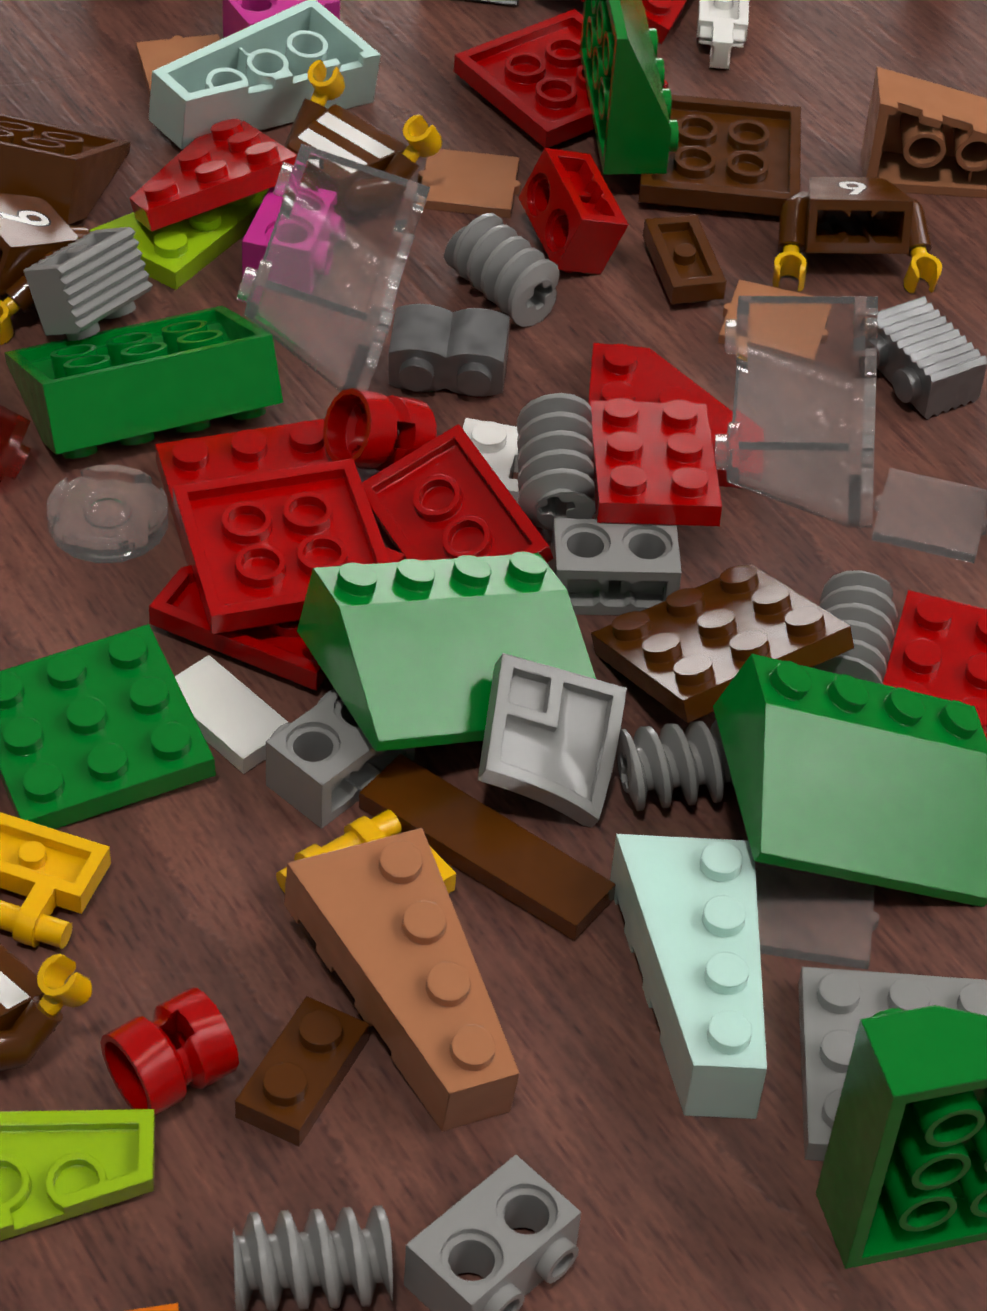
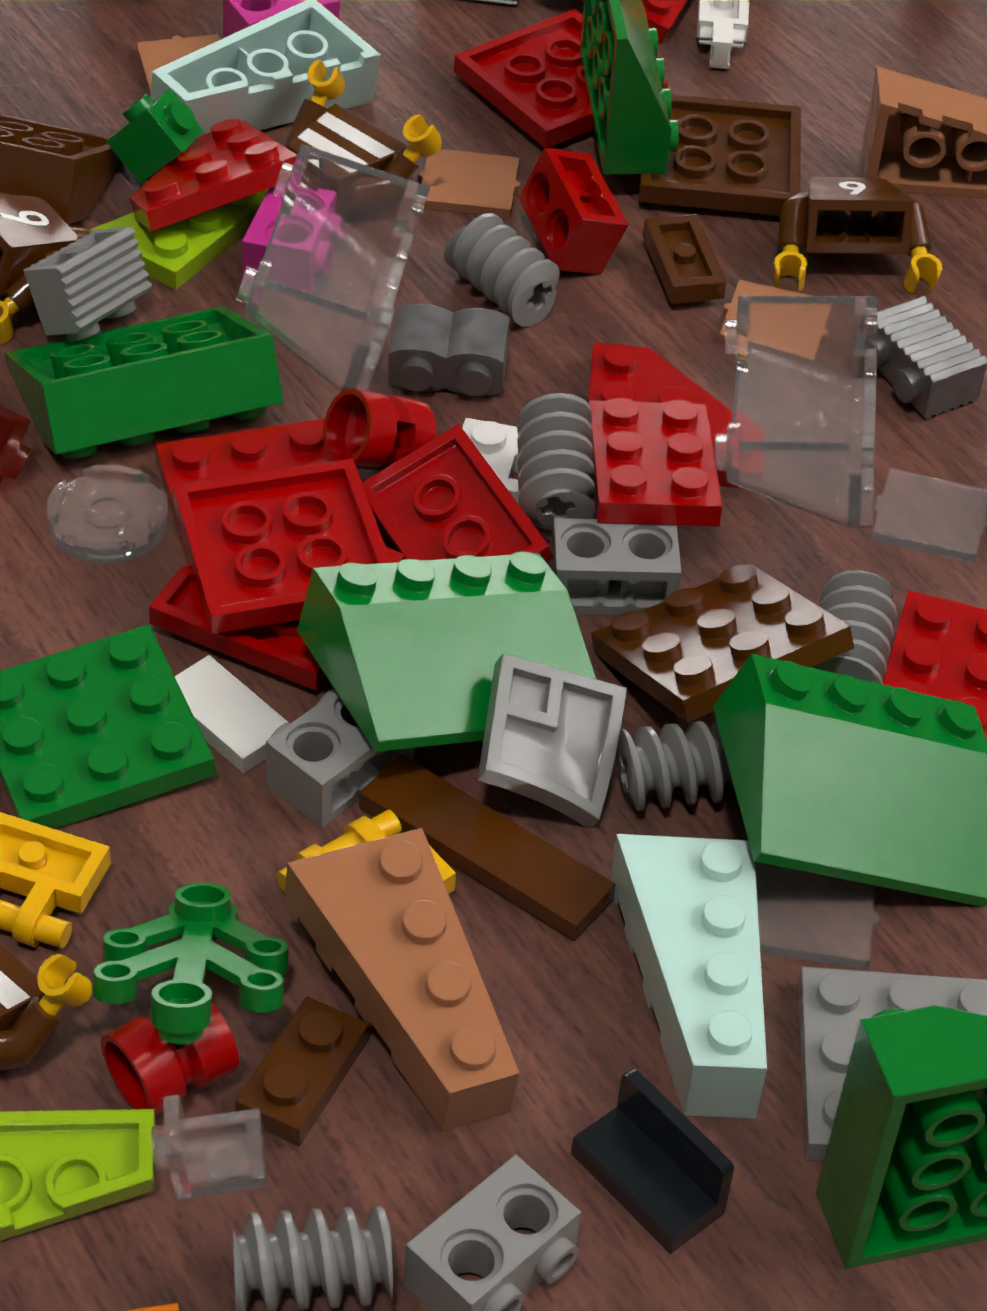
none -> green plant [93,883,289,1044]
none -> green brick [106,88,204,184]
none -> clear bracket [152,1095,267,1199]
none -> black panel [571,1068,734,1254]

